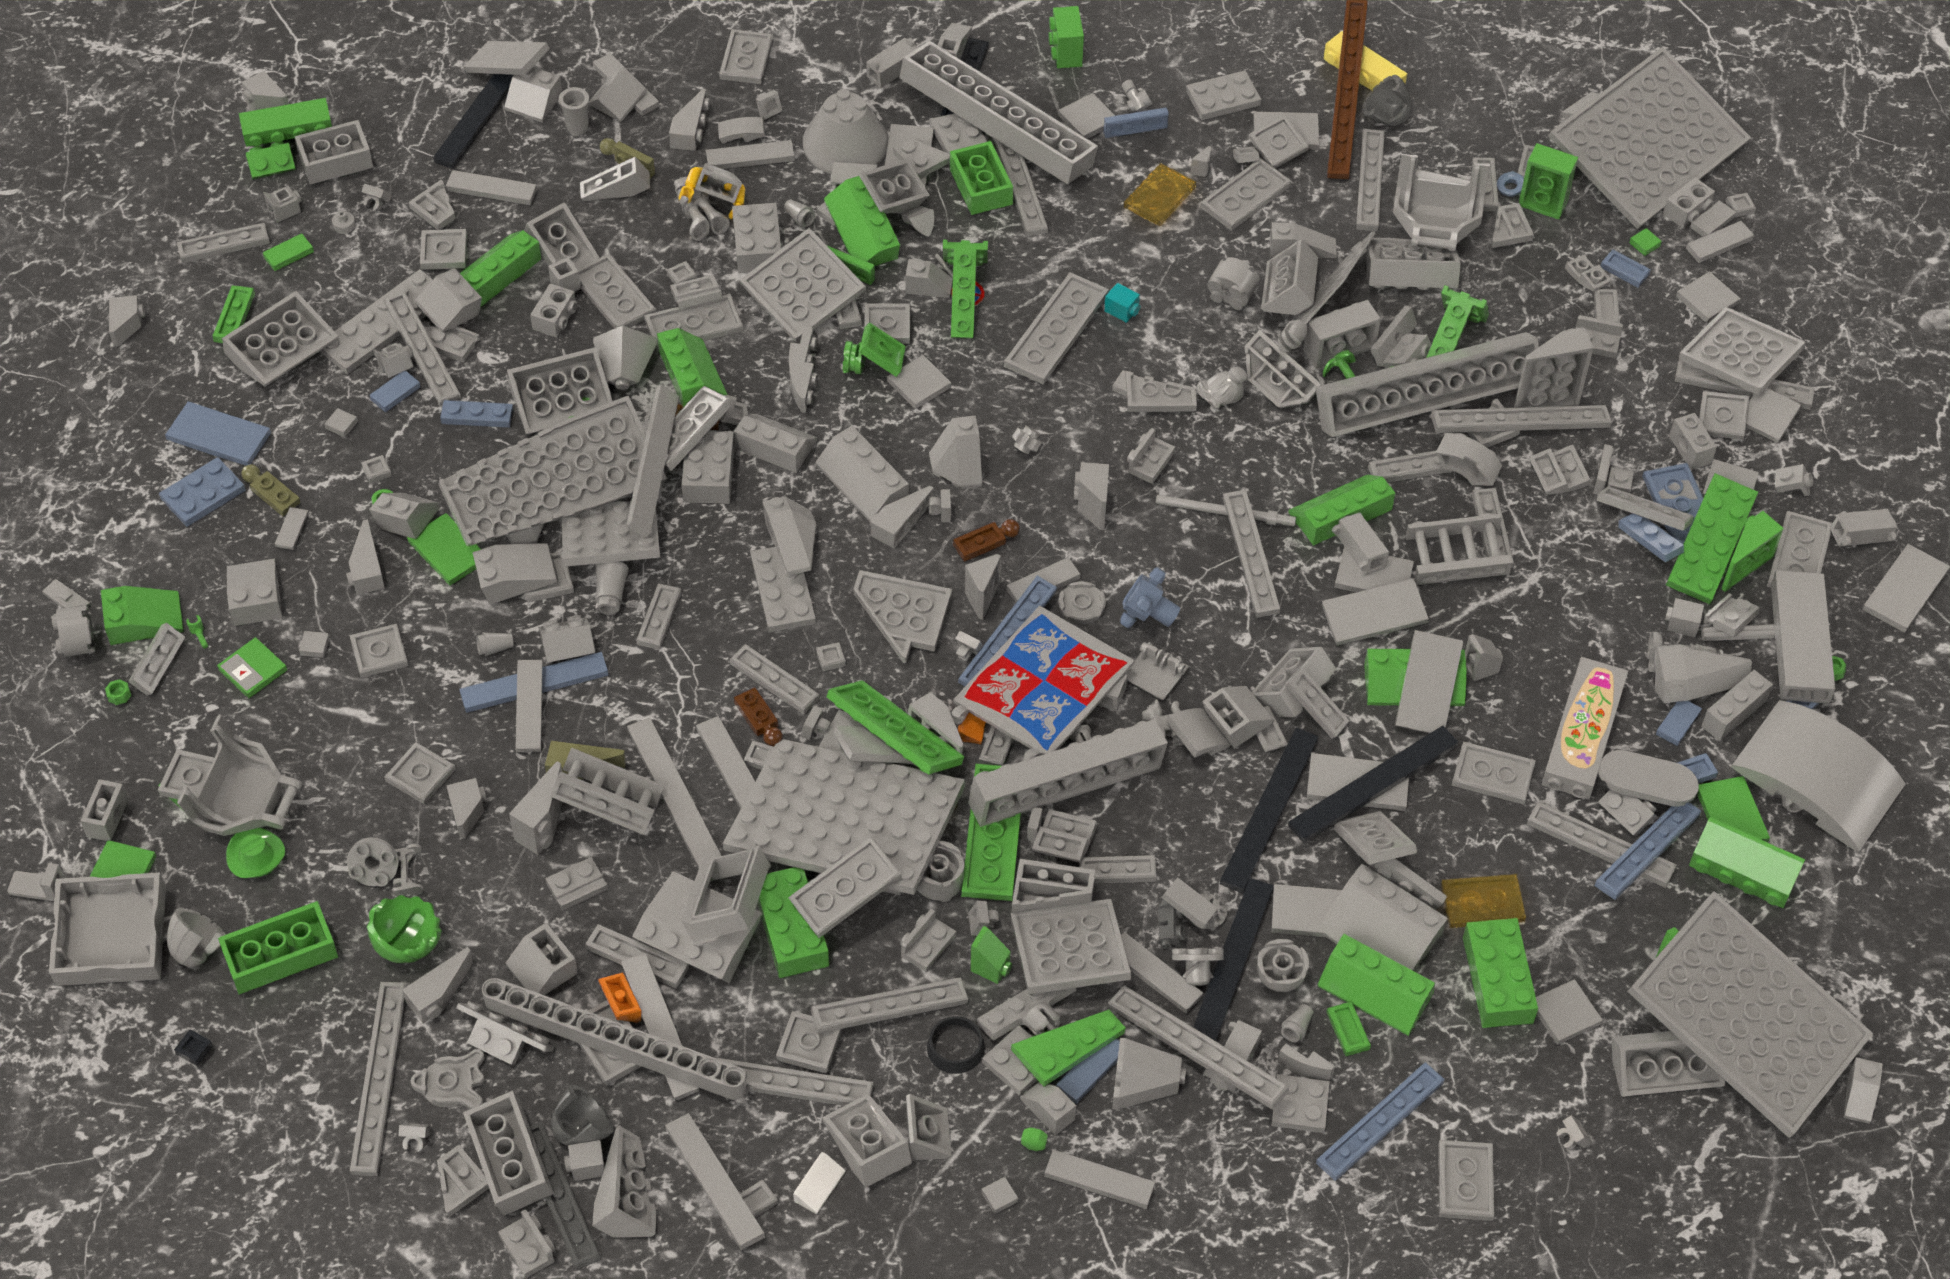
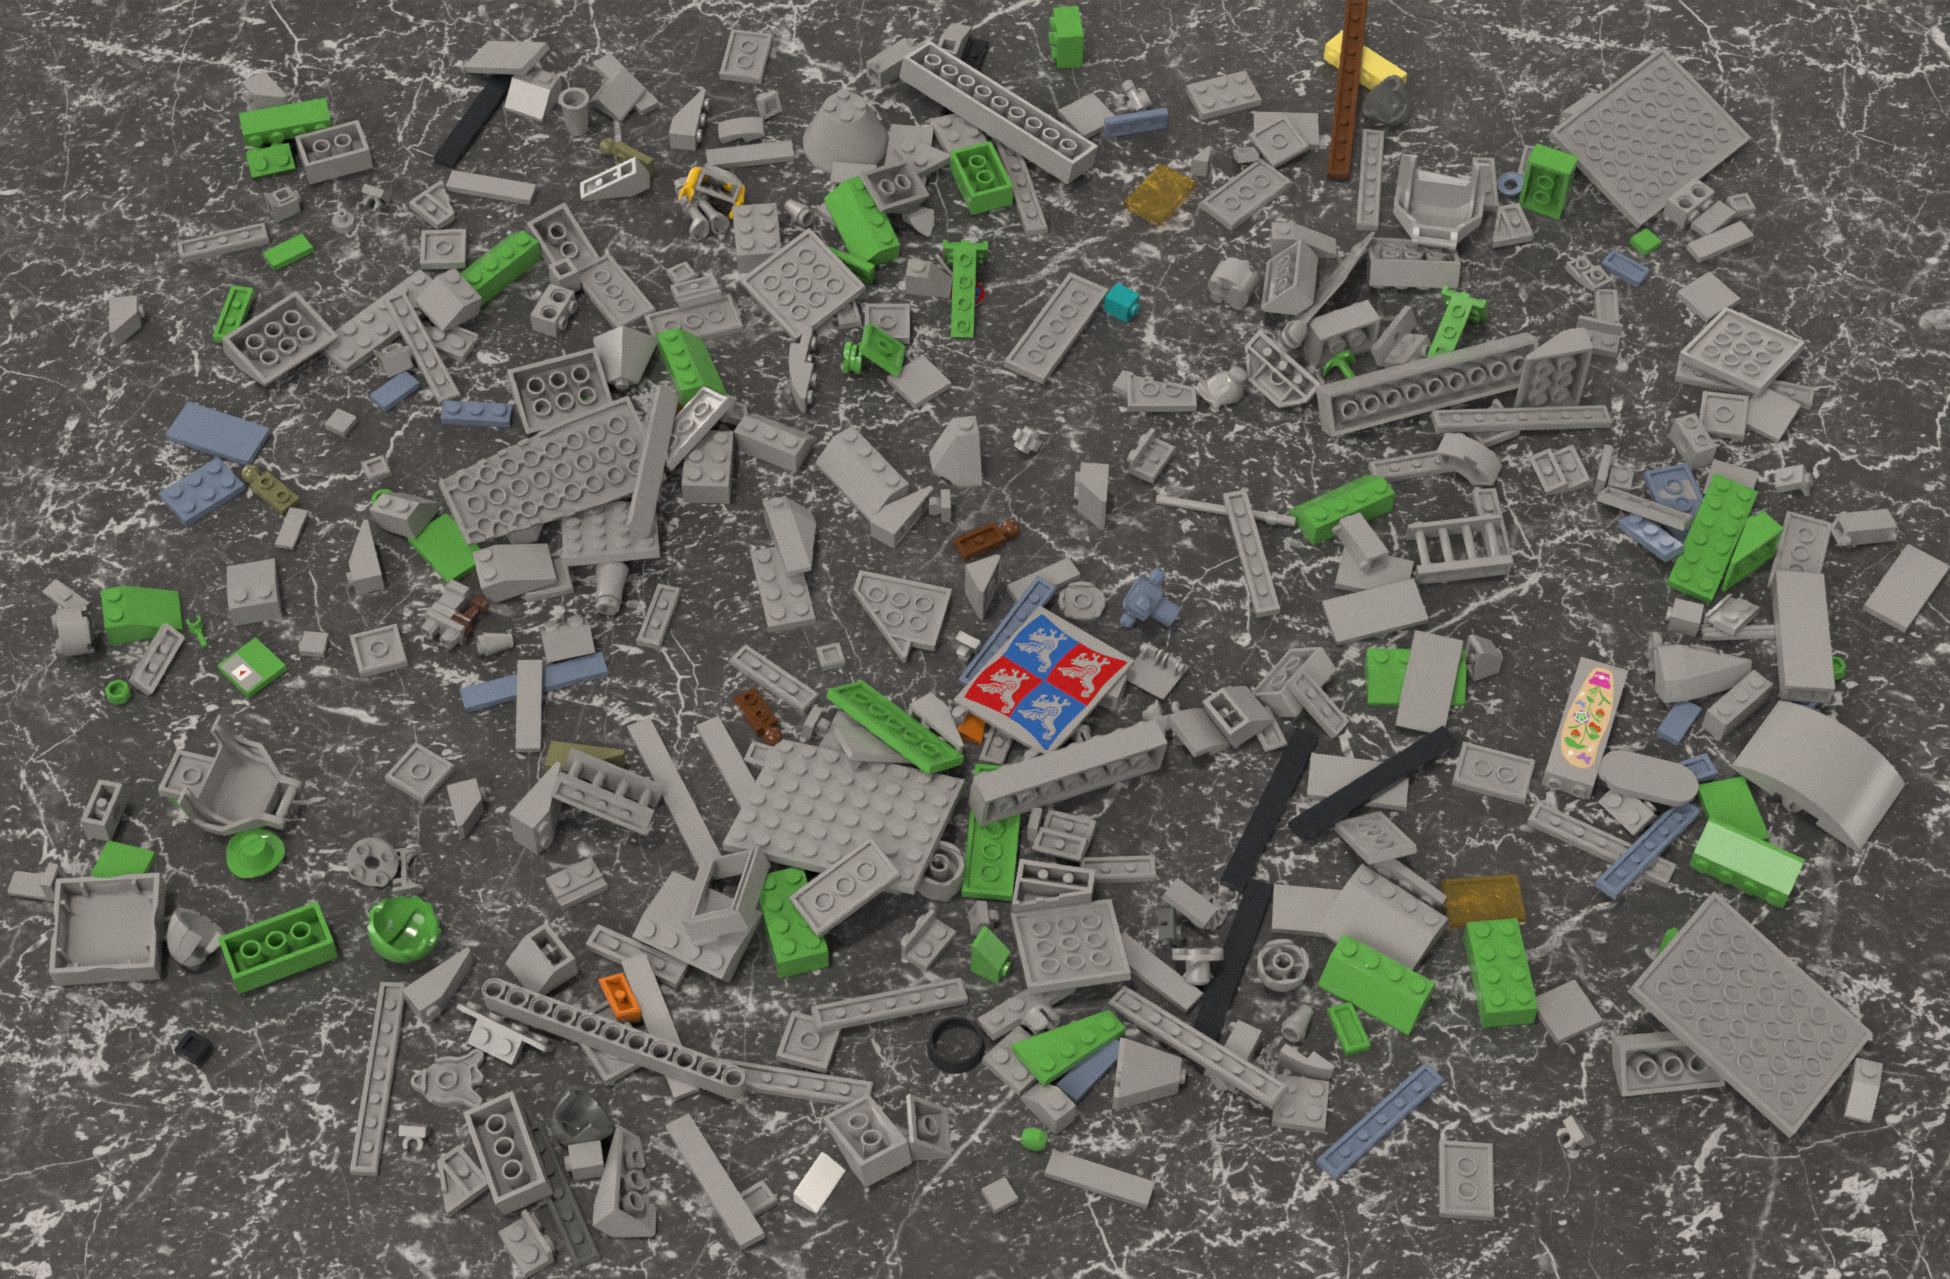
none -> light grey hips [421,579,490,650]

